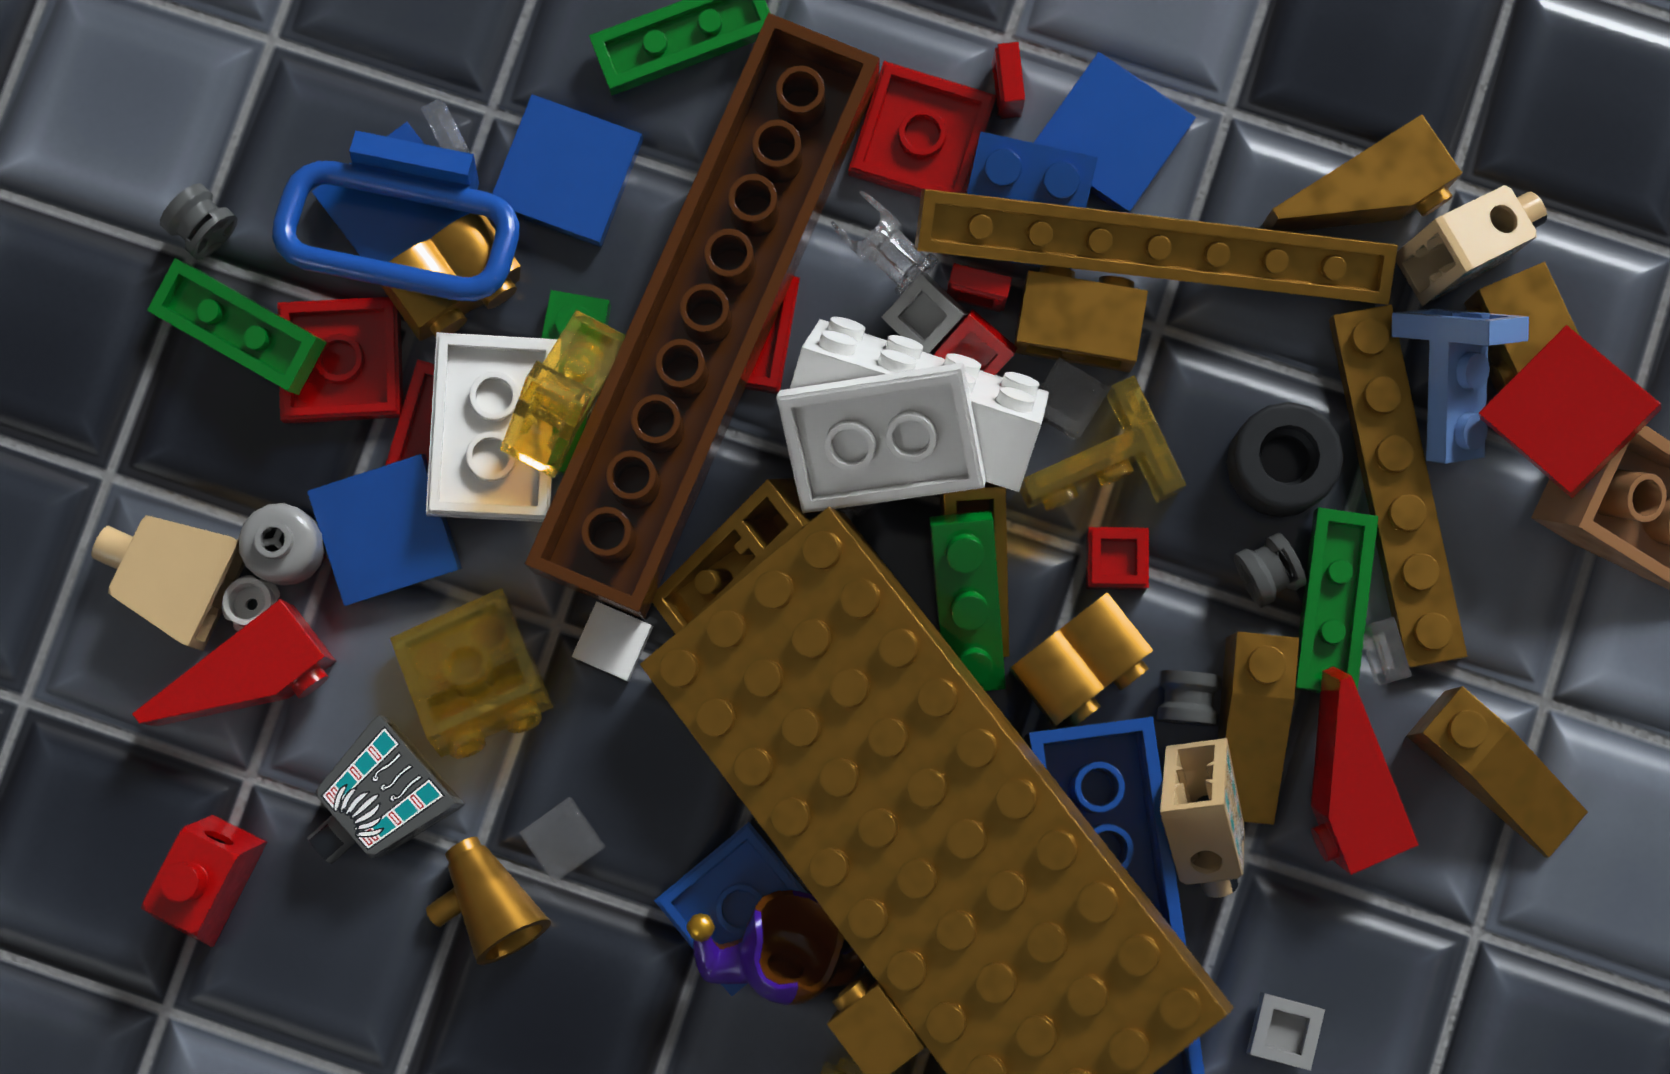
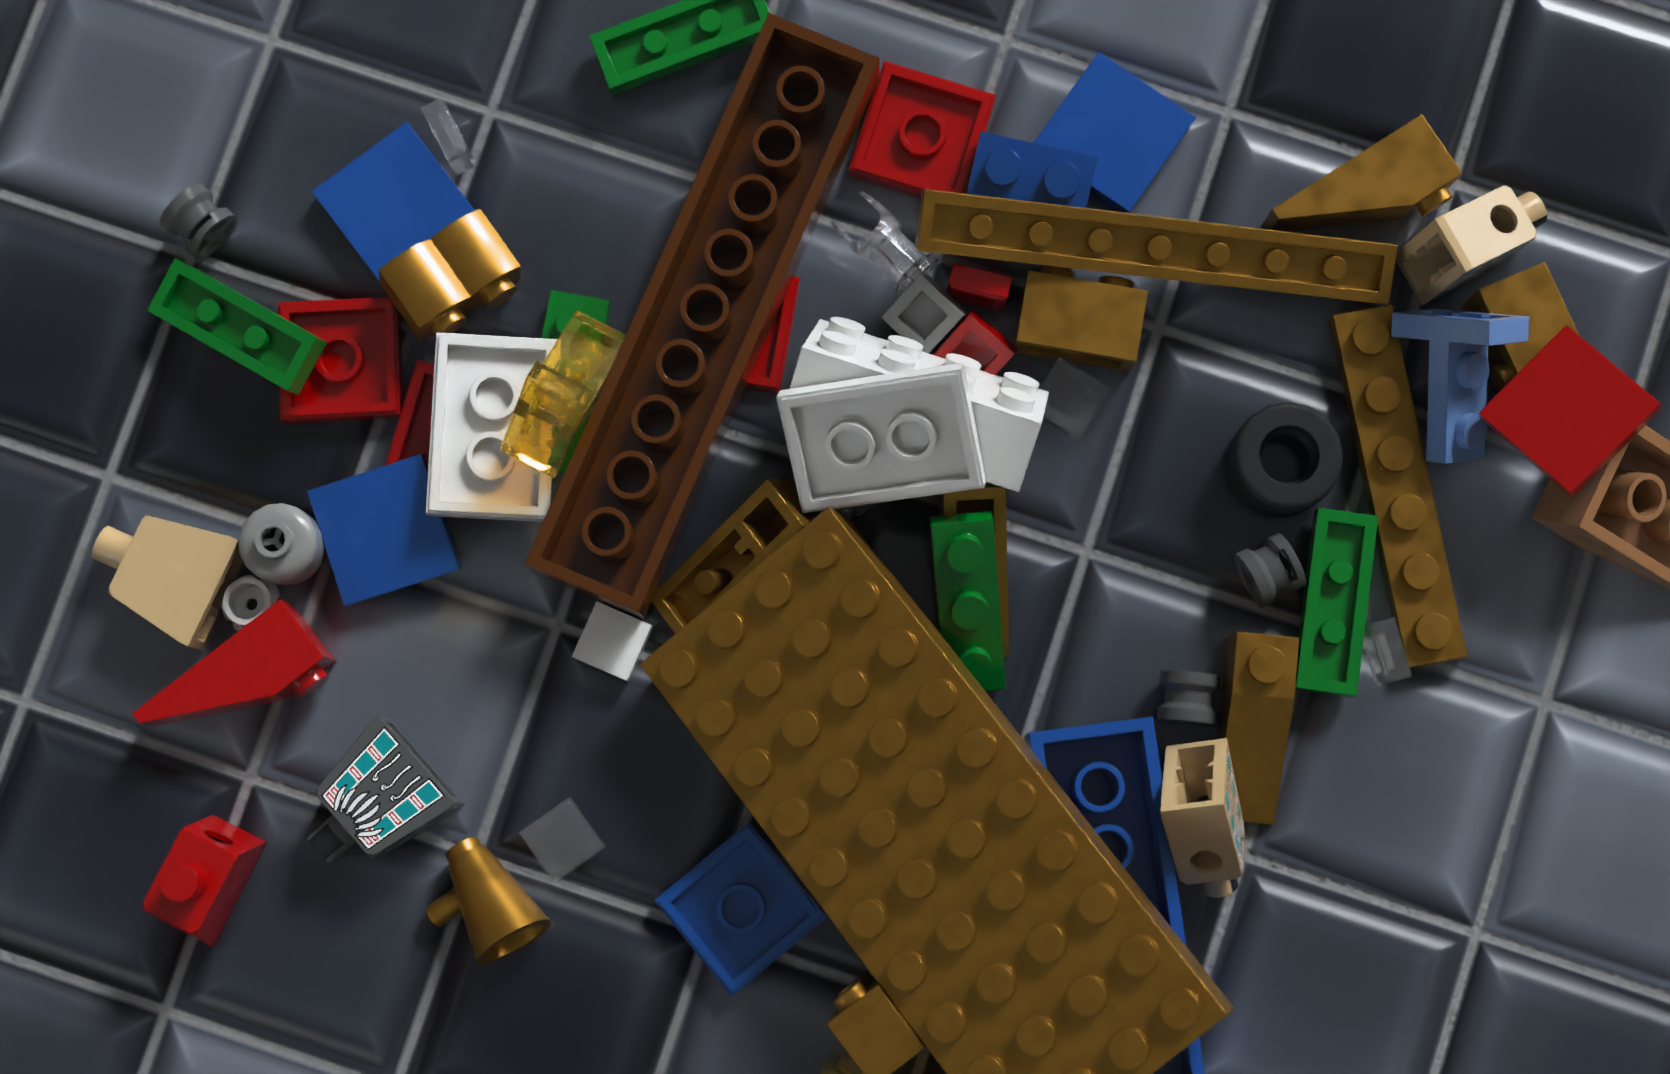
blue bar [272,130,520,301] -> none
clear yellow plate [390,588,553,759] -> none
blue tile [492,94,644,247] -> none
reddish brown piece [687,890,864,1005] -> none
red tile [992,42,1025,119] -> none
pearl gold brick [1009,592,1153,727] -> none
clear yellow bracket [1020,375,1186,511] -> none
red tile [1086,527,1149,590] -> none
light grey plate [1246,992,1325,1071] -> none
red slope [1311,666,1419,875] -> none
pearl gold slope [1406,686,1588,858] -> none

